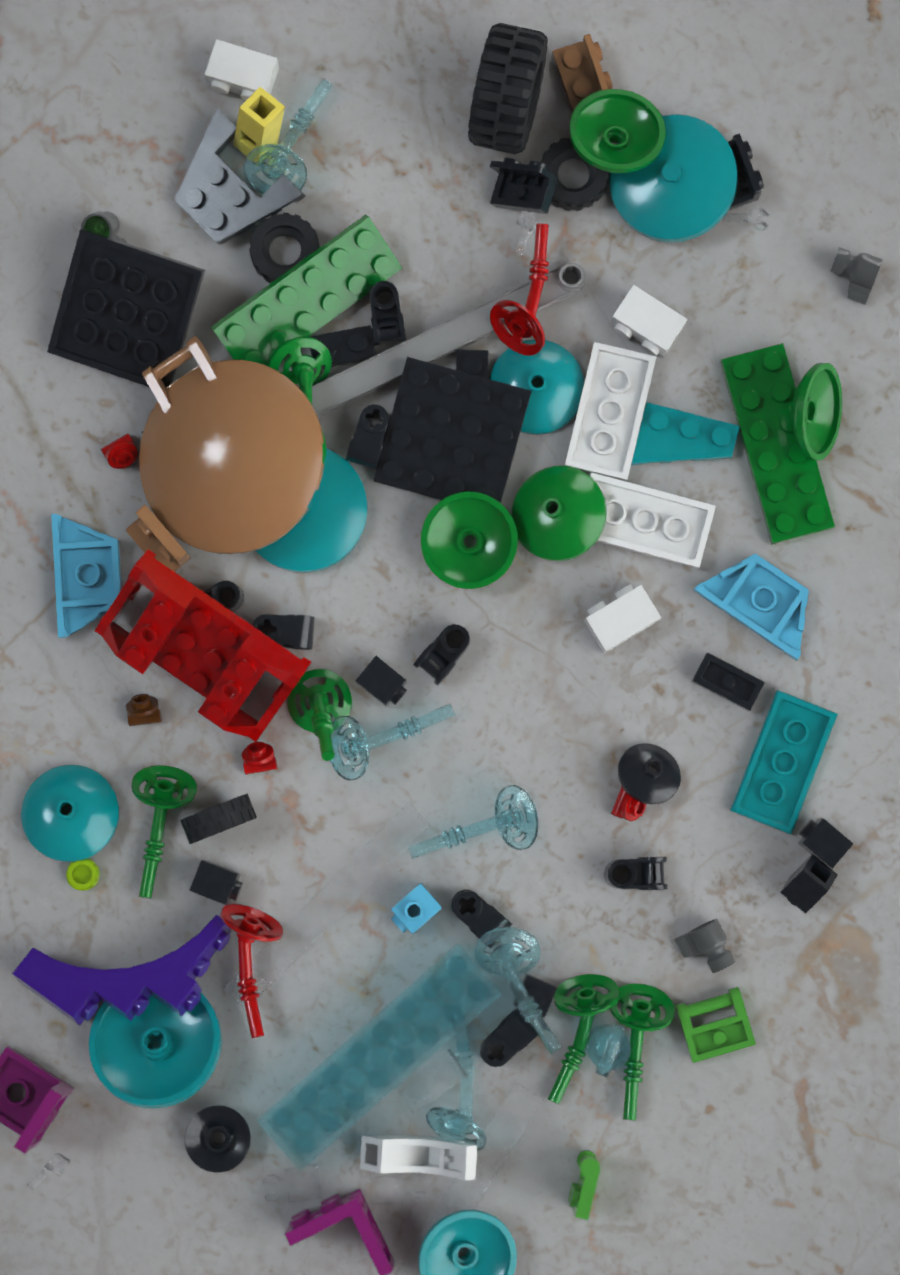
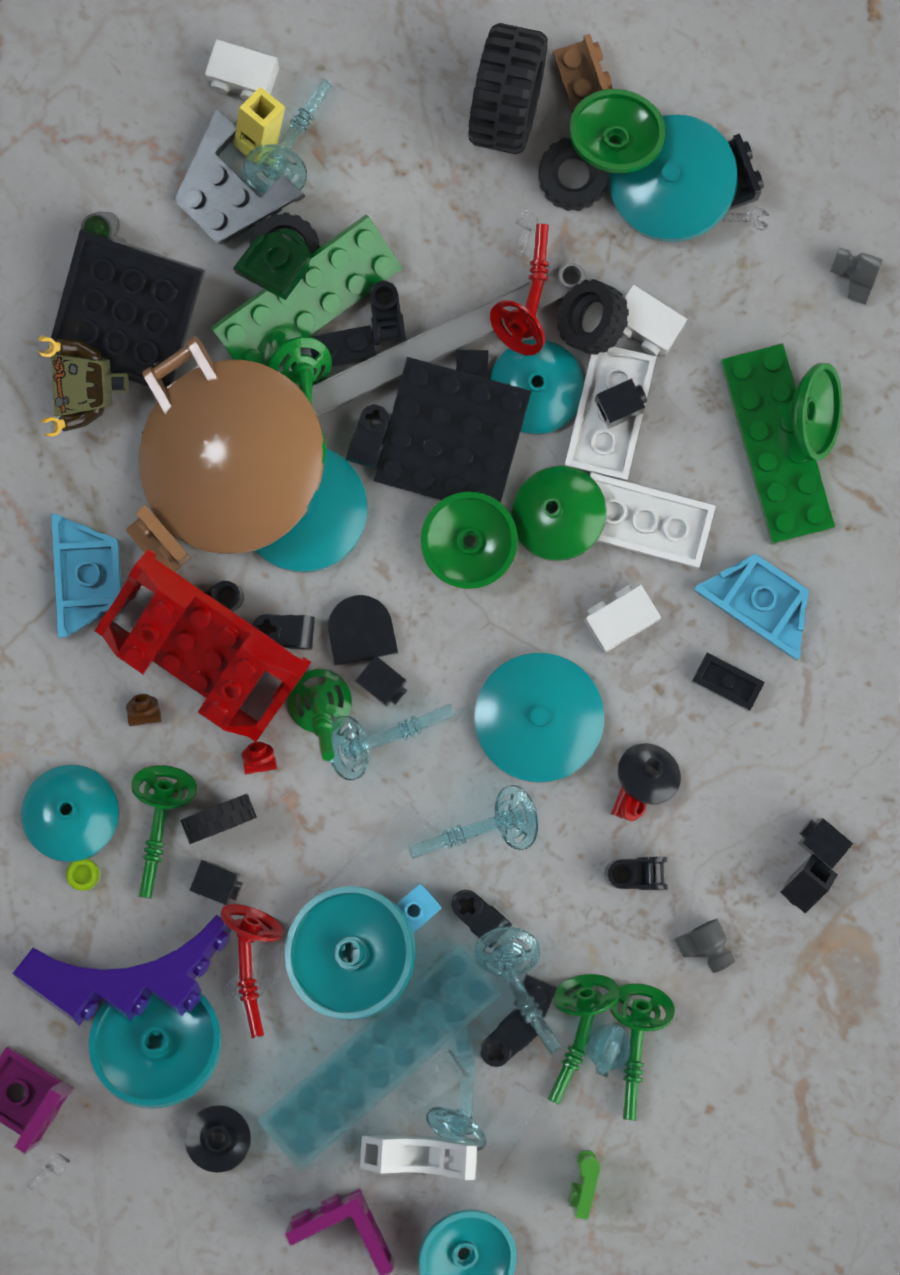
red plate [101,433,138,469] -> none
black piece [413,624,470,686] -> none
black bracket [490,158,558,214] -> none
teal wing [631,402,740,465] -> none
bright green plate [675,987,756,1063] -> none
teal tile [730,690,838,835] -> none
none -> torso [36,335,129,437]
none -> dark green tile [233,228,310,300]
none -> teal dish [285,886,416,1020]
none -> black tile [328,595,398,666]
none -> teal dish [475,653,604,782]
none -> black tyre [557,279,629,355]
none -> black brick [594,378,647,429]

